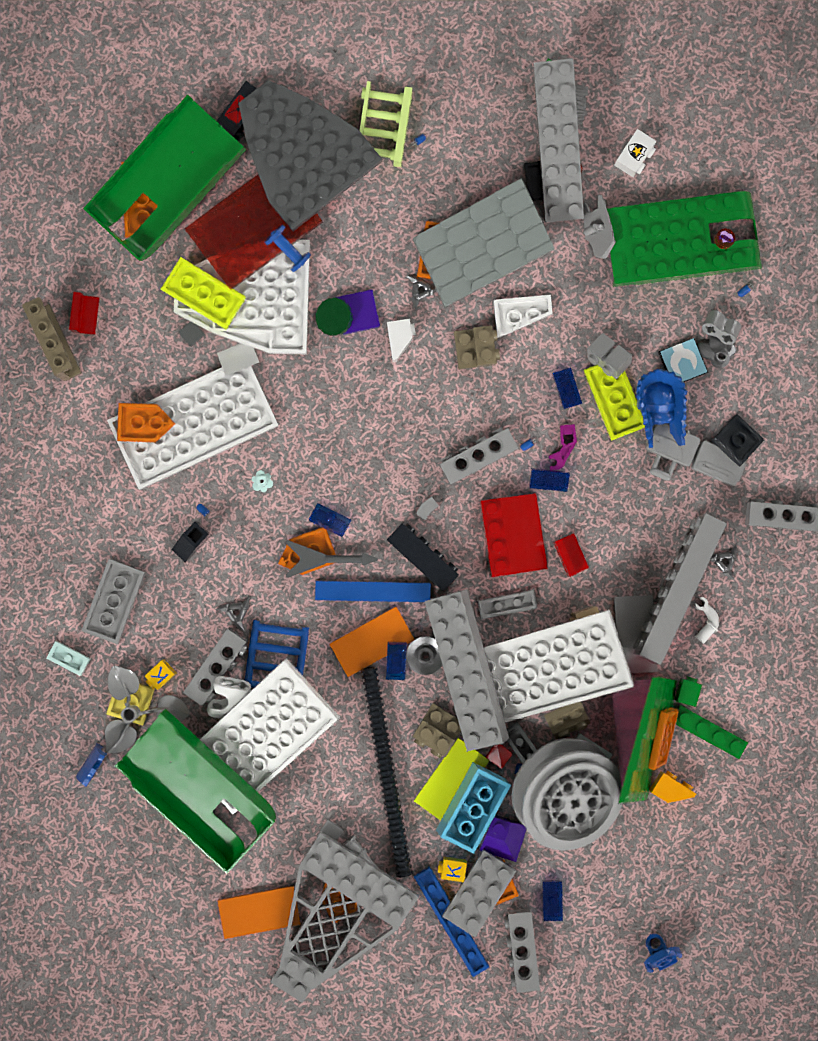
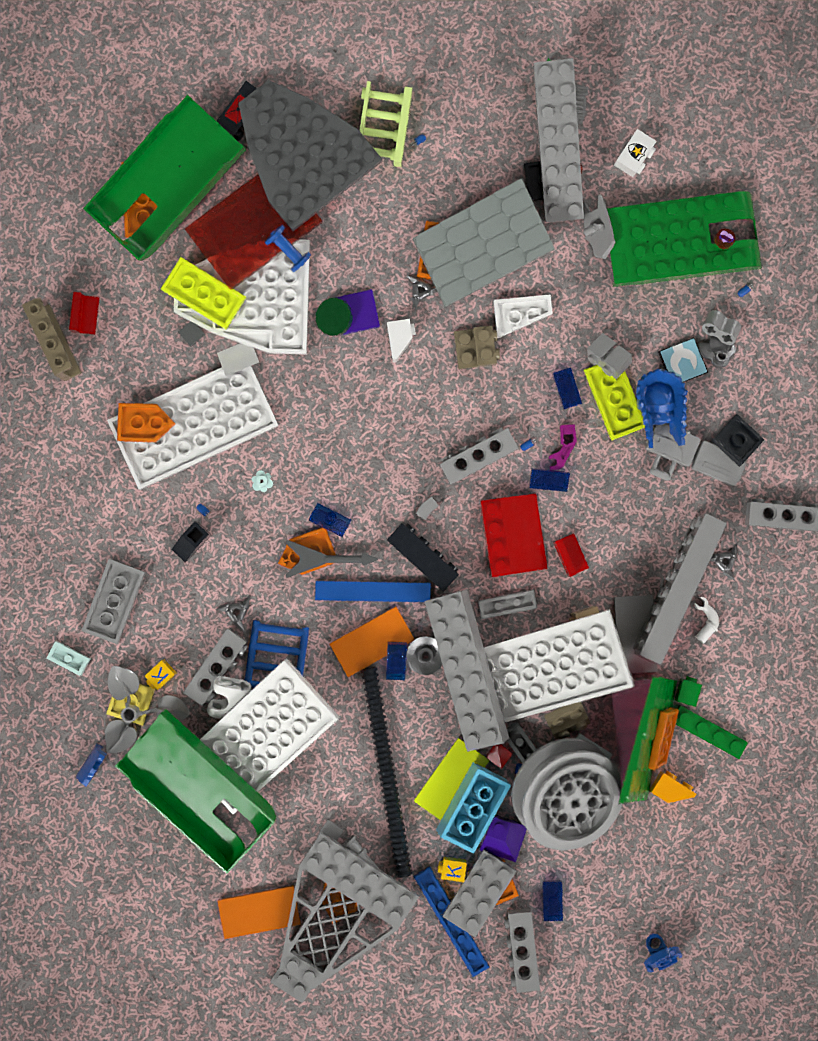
dark tan plate [412,703,461,758] -> none

